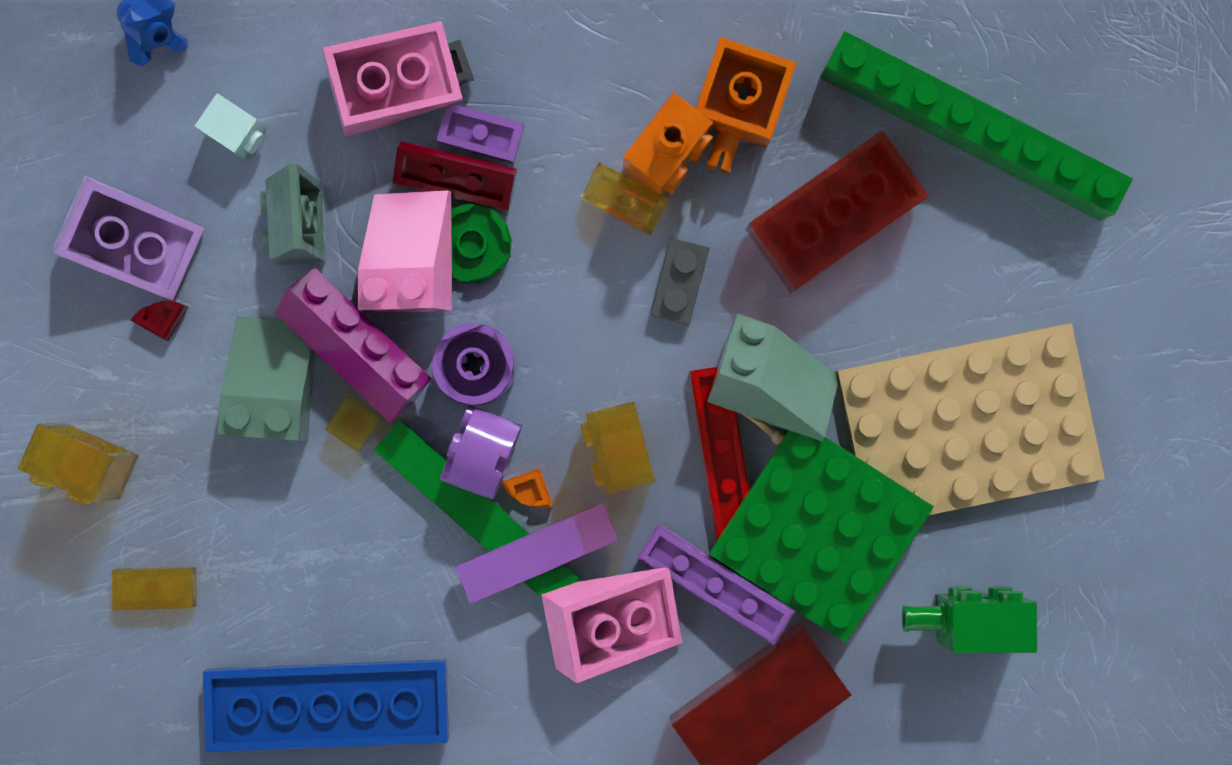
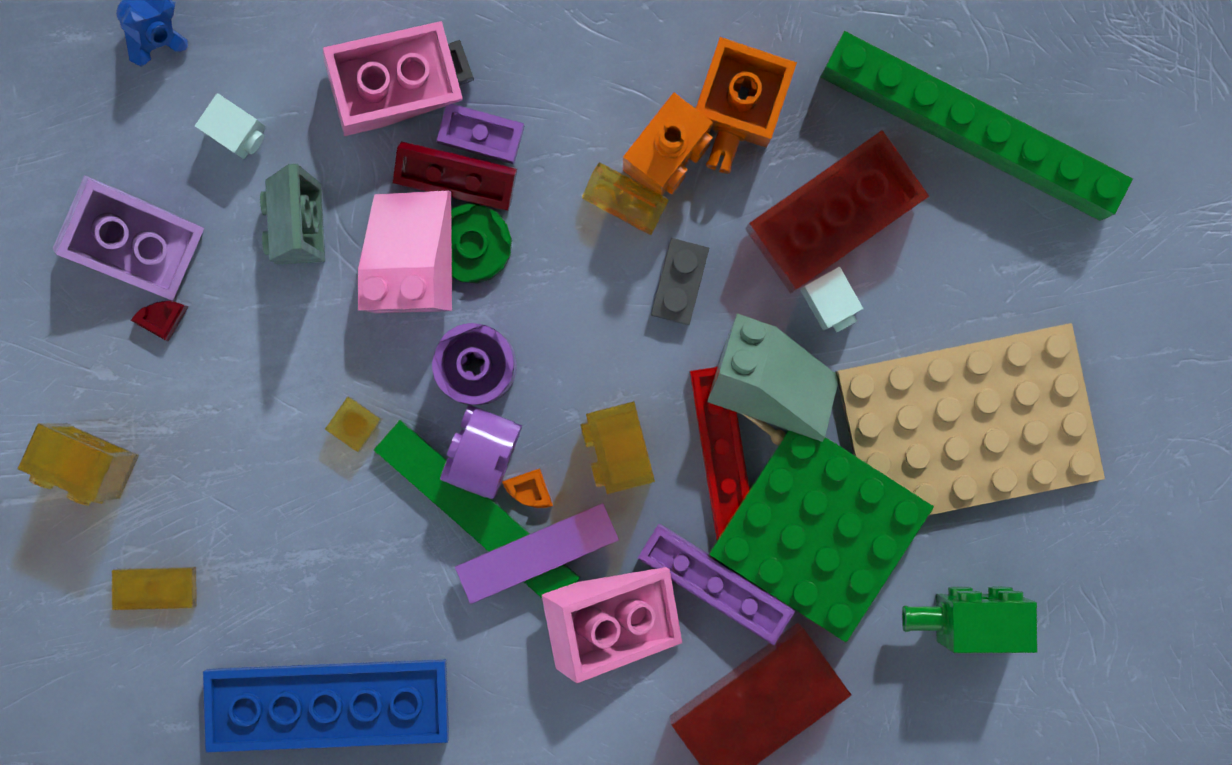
sand green slope [217,316,315,441] -> none
magenta brick [275,268,432,423] -> none
none -> light aqua brick [800,267,864,333]

